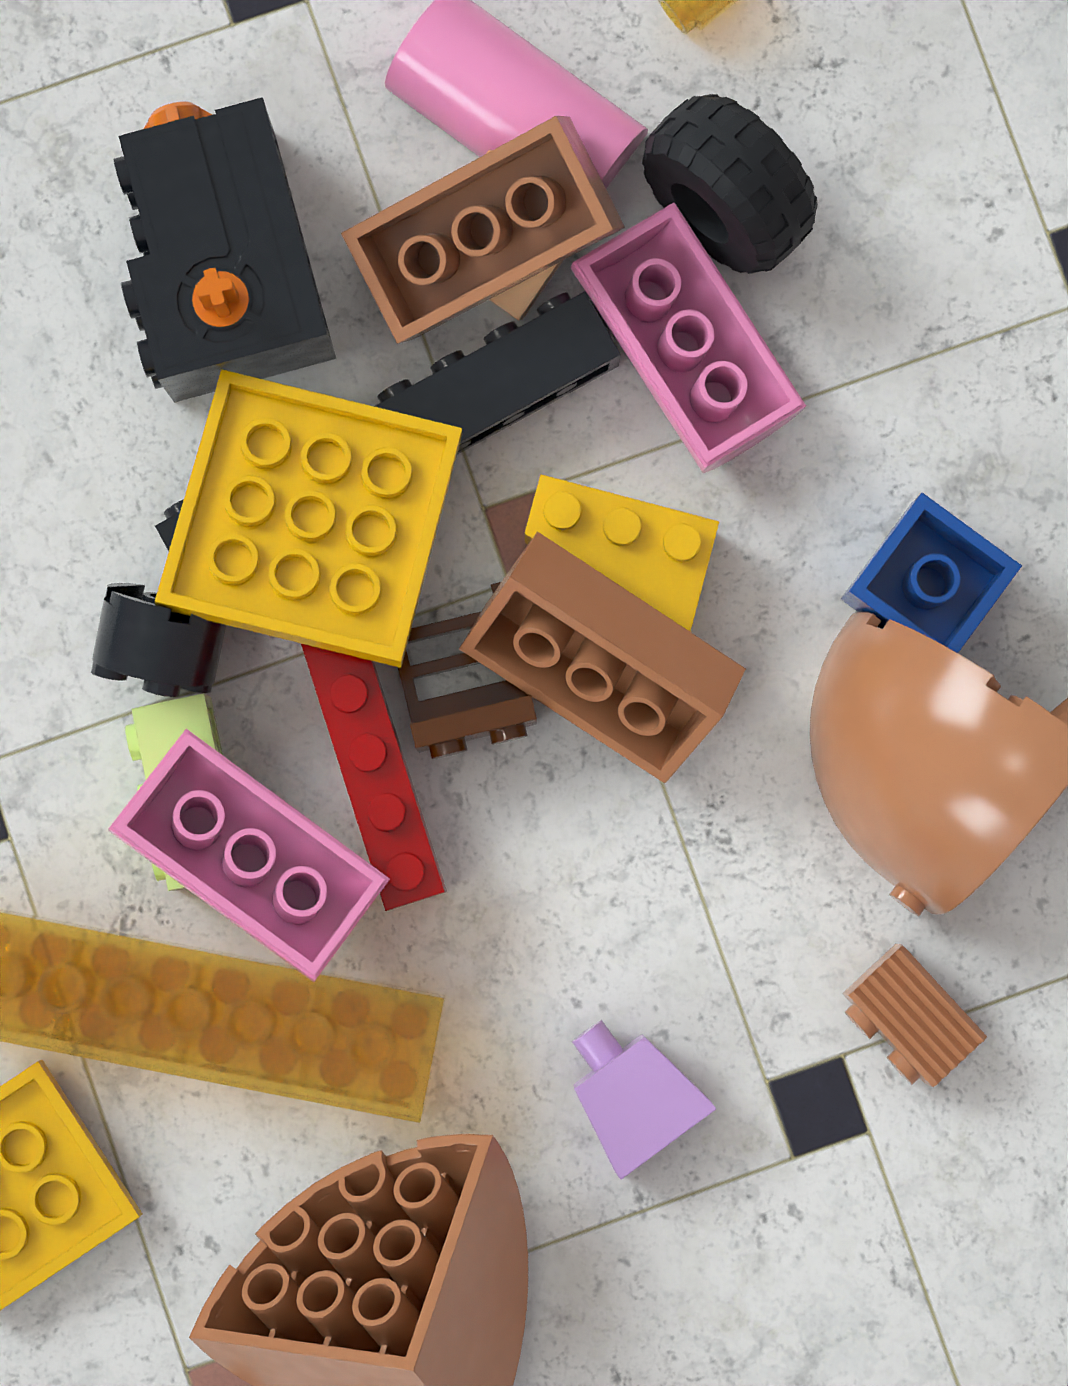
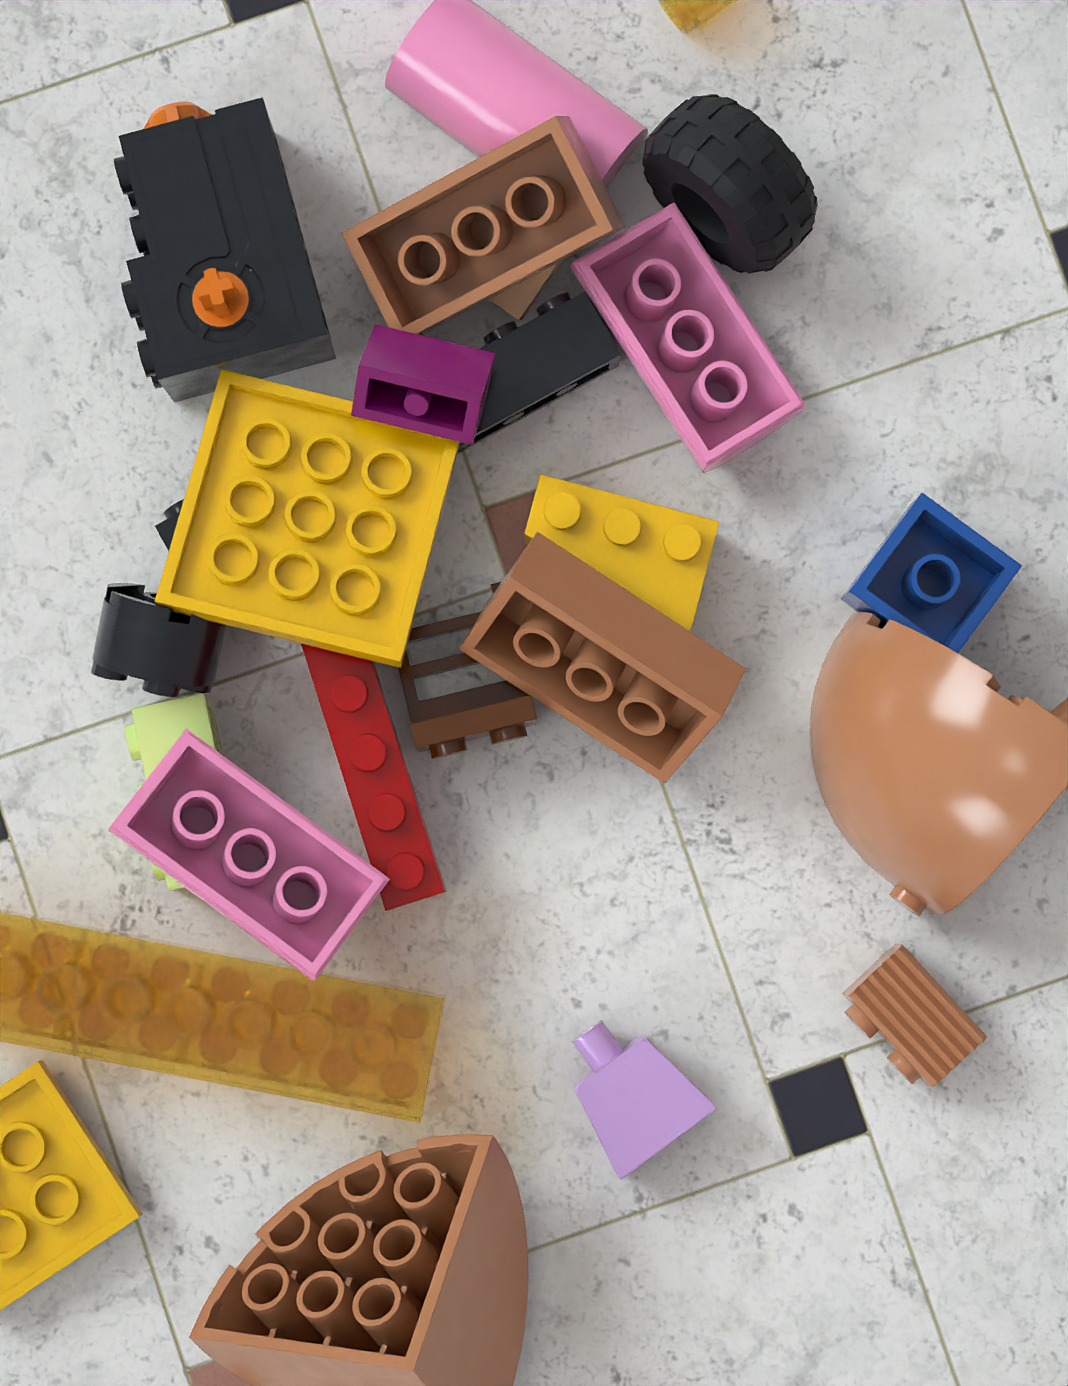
none -> magenta brick [351,324,496,445]

